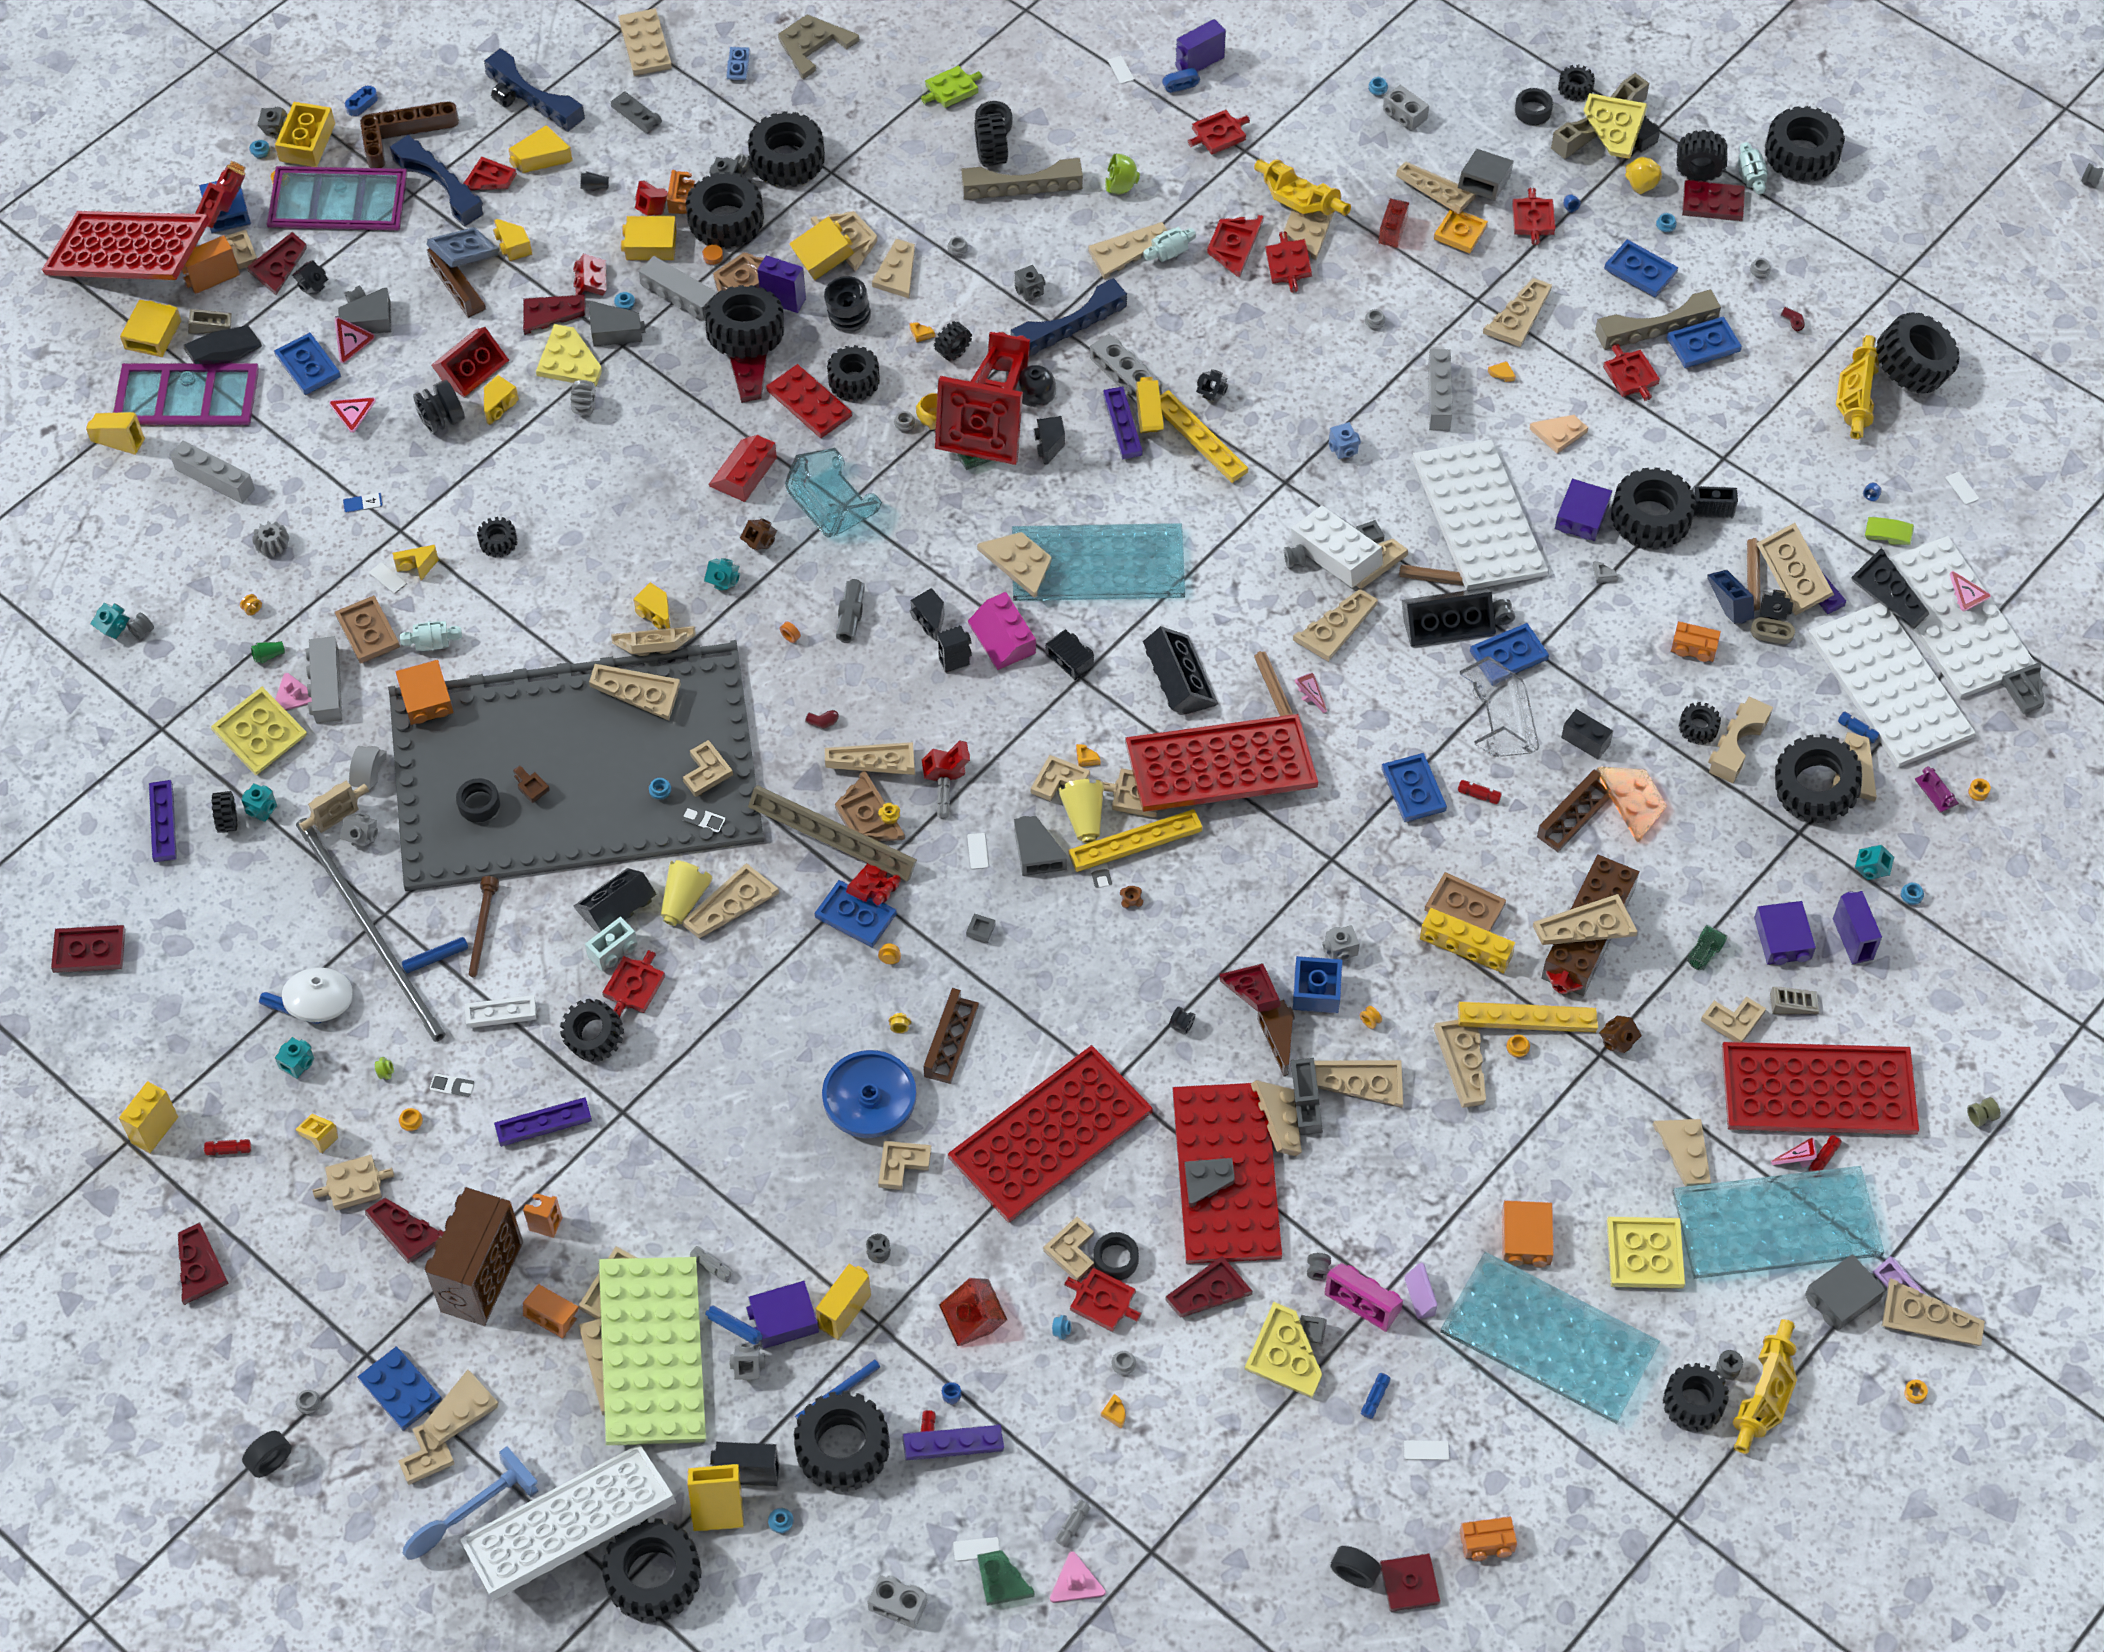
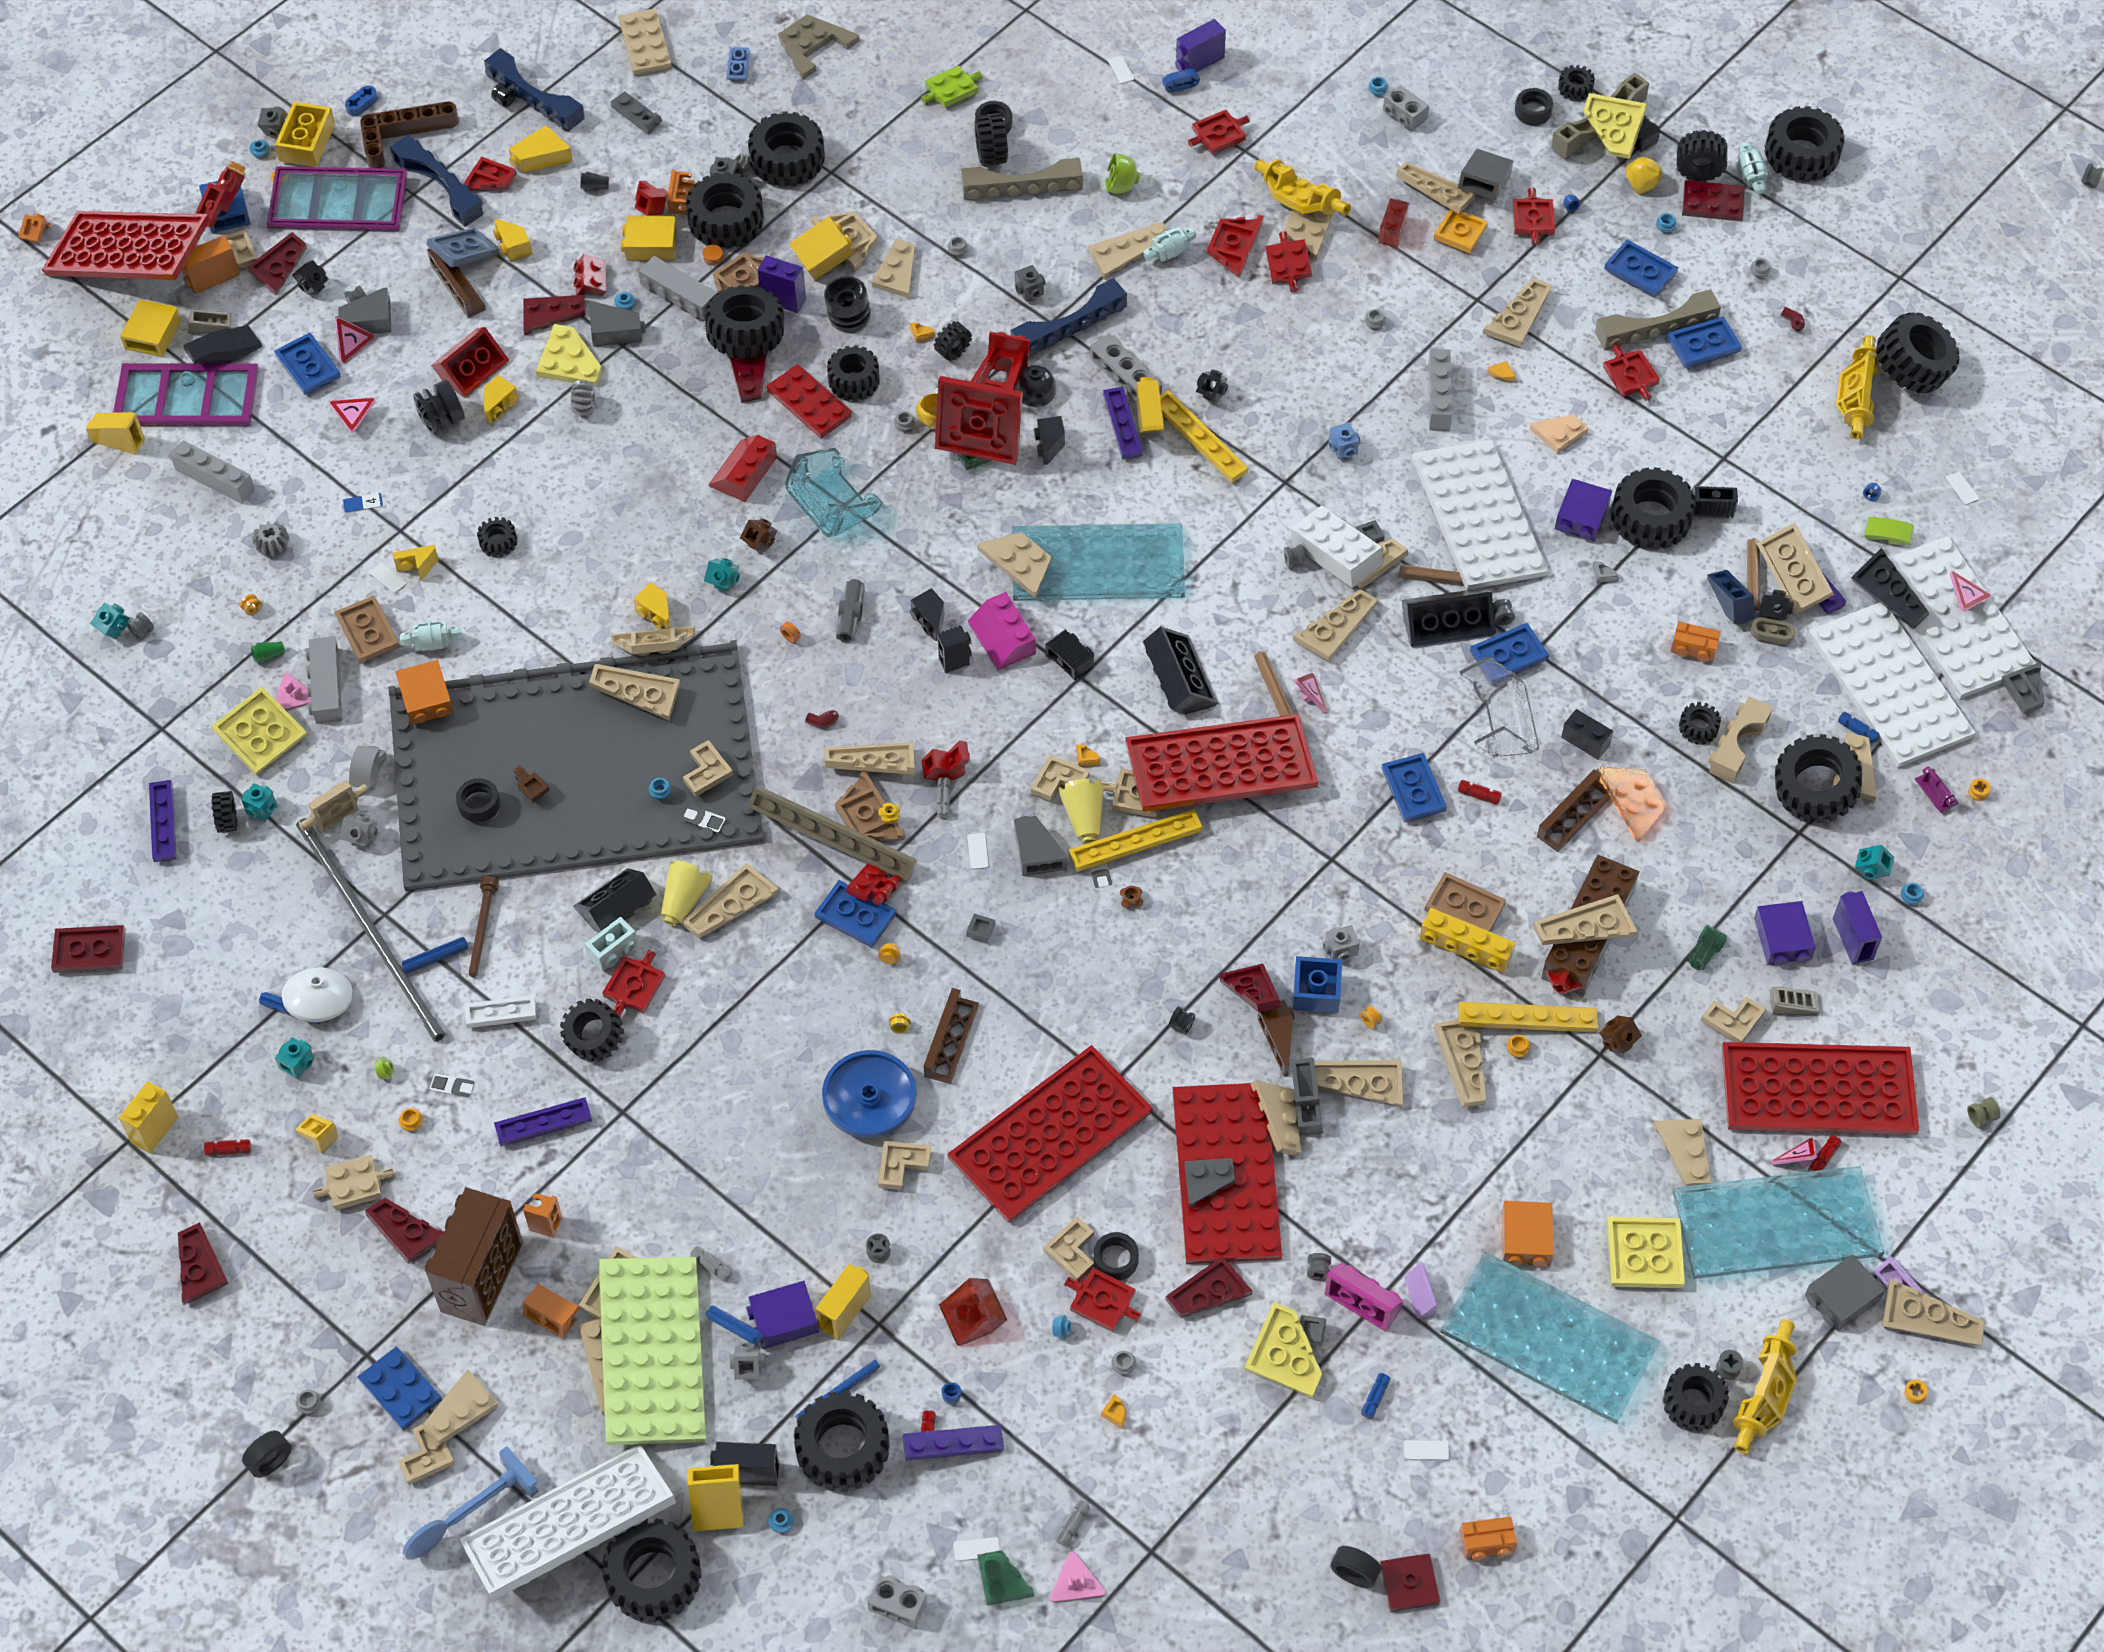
none -> orange bracket [18,213,51,244]

